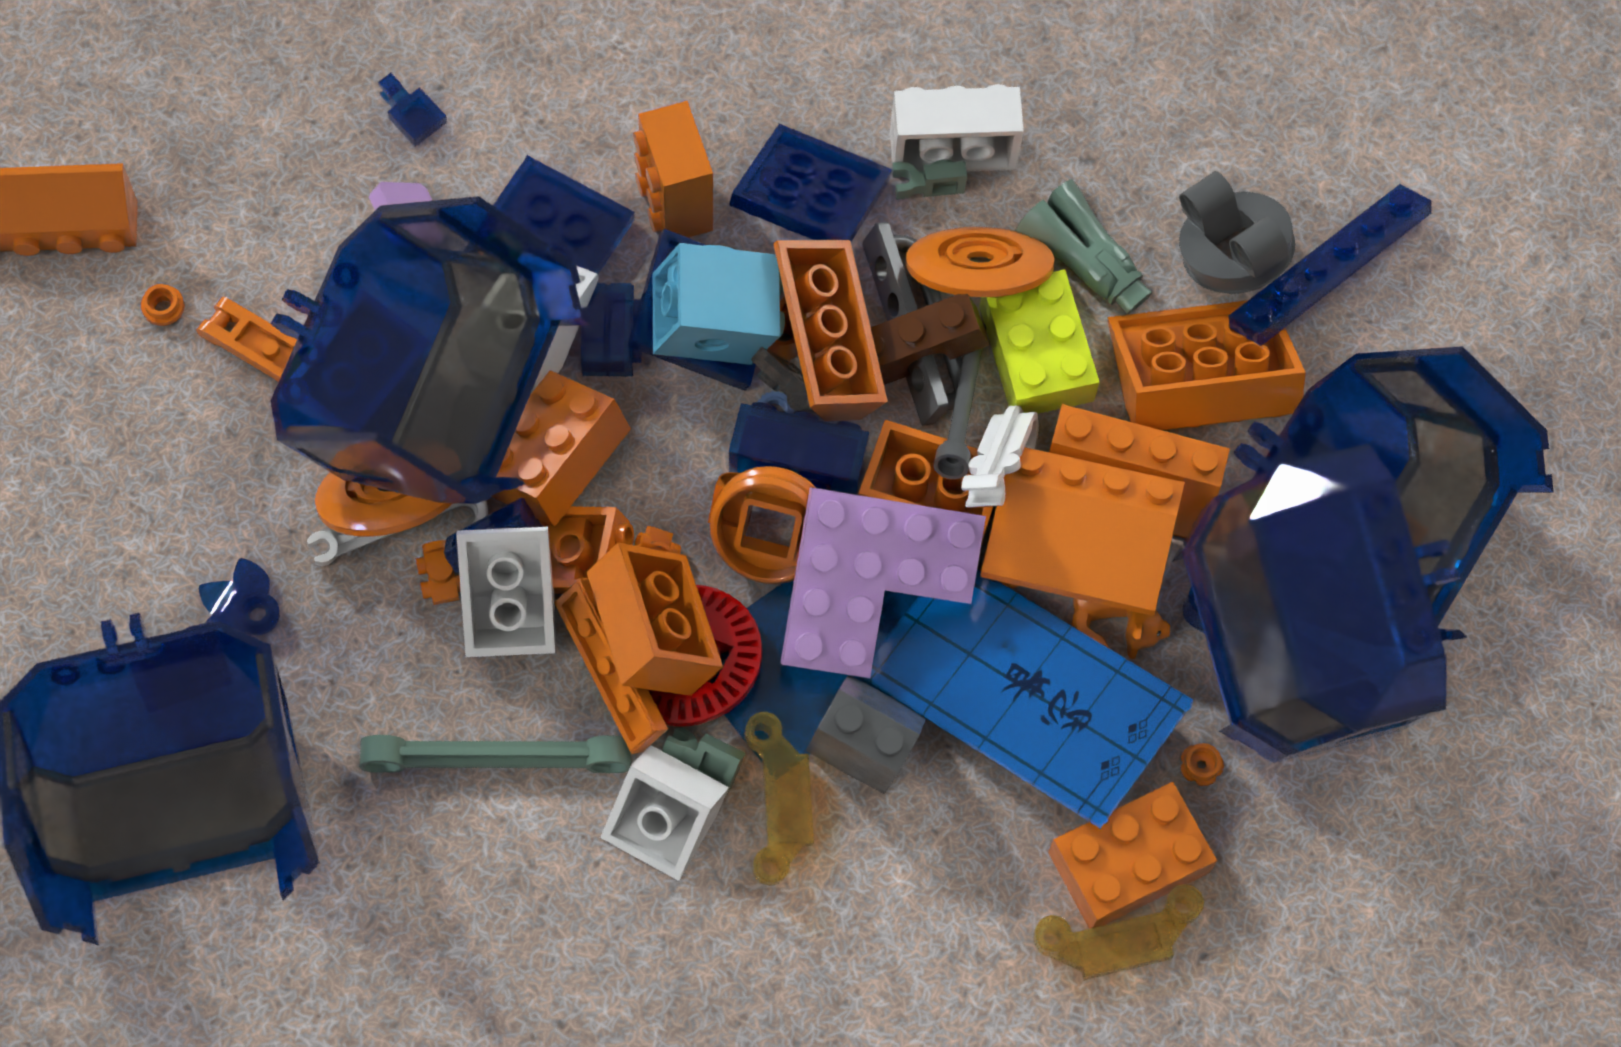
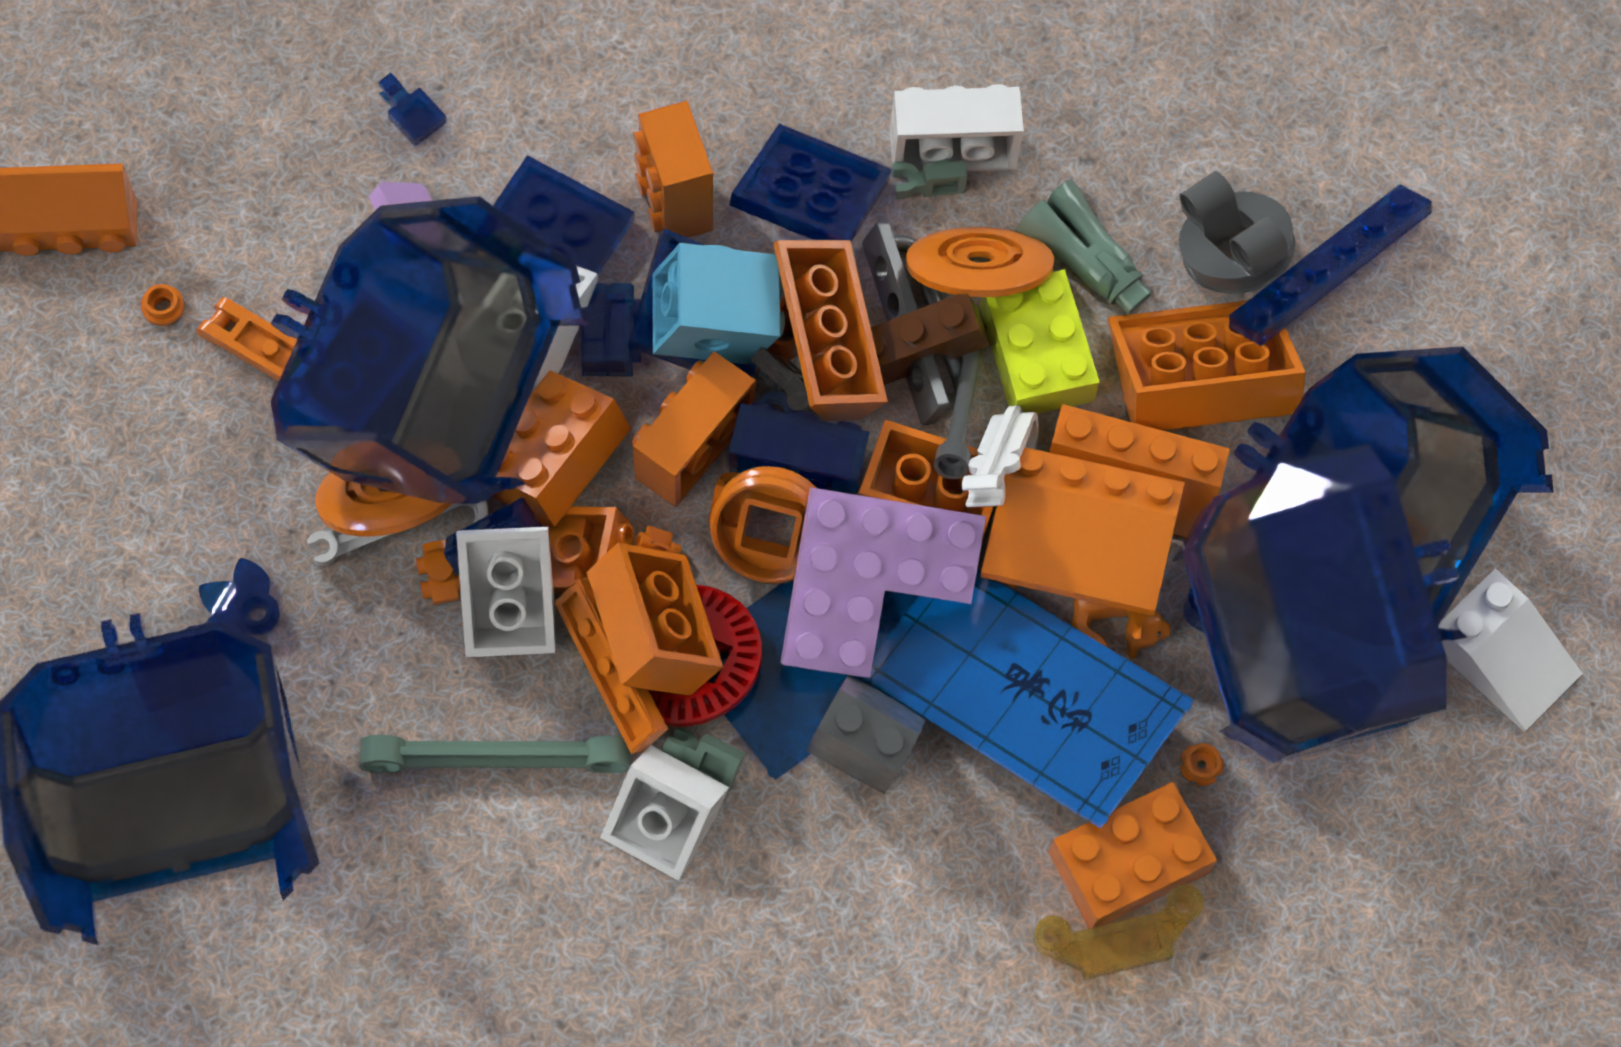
clear yellow plate [745,712,814,886] -> none
none -> orange brick [632,351,756,507]
none -> white slope [1426,568,1583,732]

